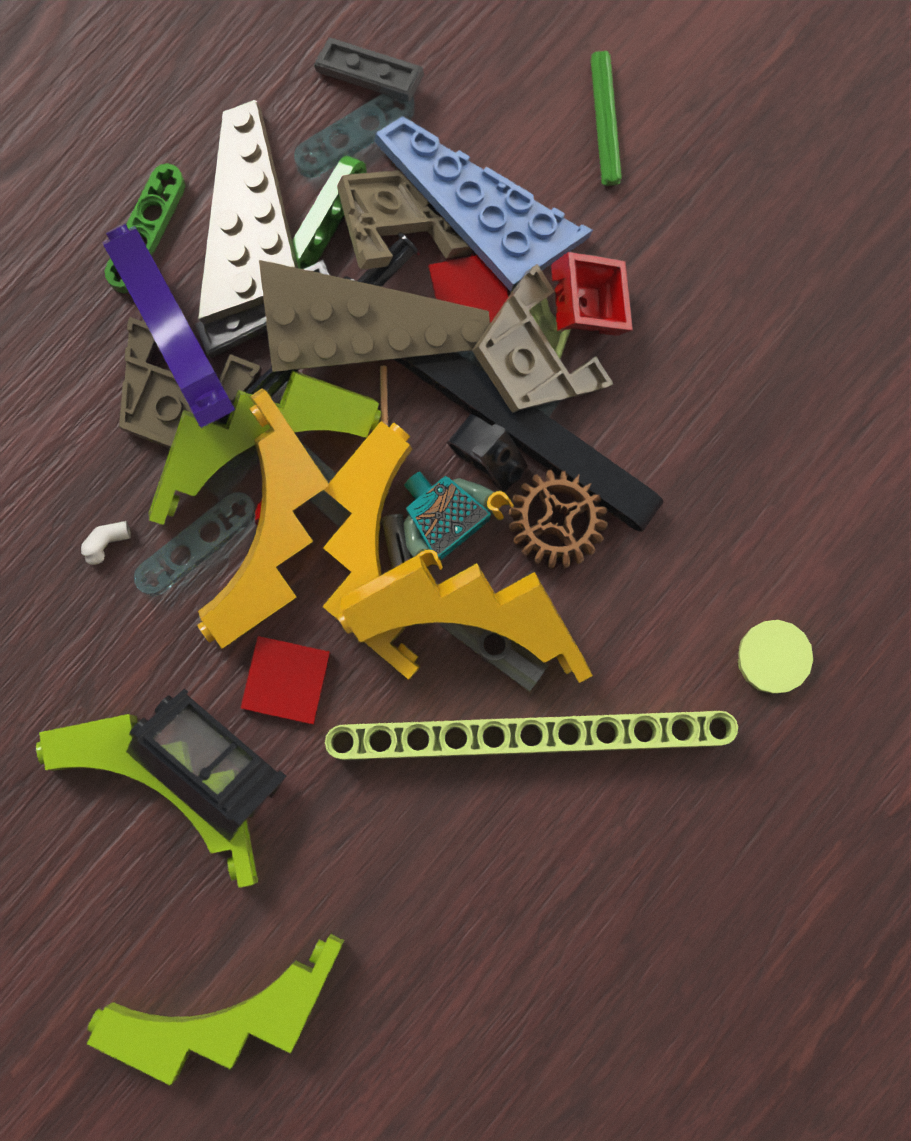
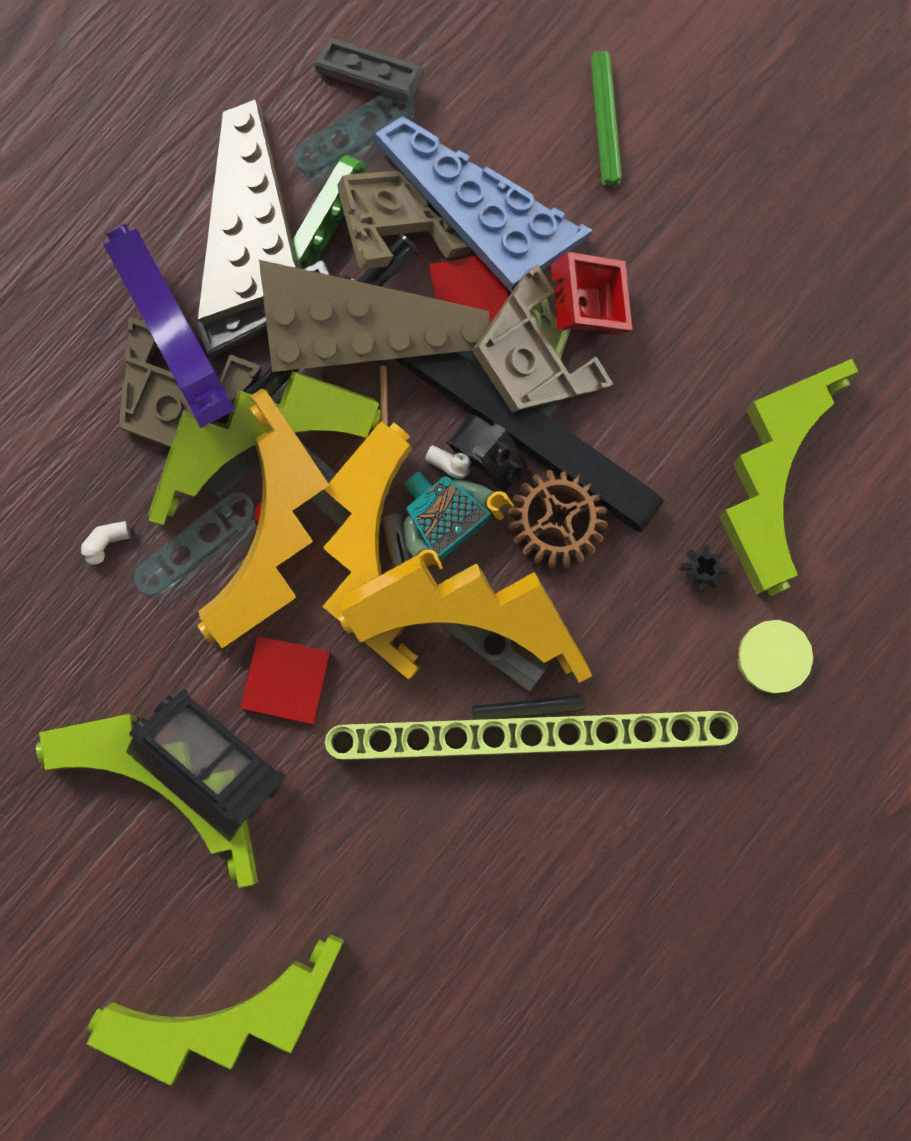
bright green beam [105,164,185,293] -> none
none -> white arm [425,445,471,479]
none -> black bar [472,695,584,720]
none -> black gear [679,545,728,593]
none -> lime arch [719,359,859,597]

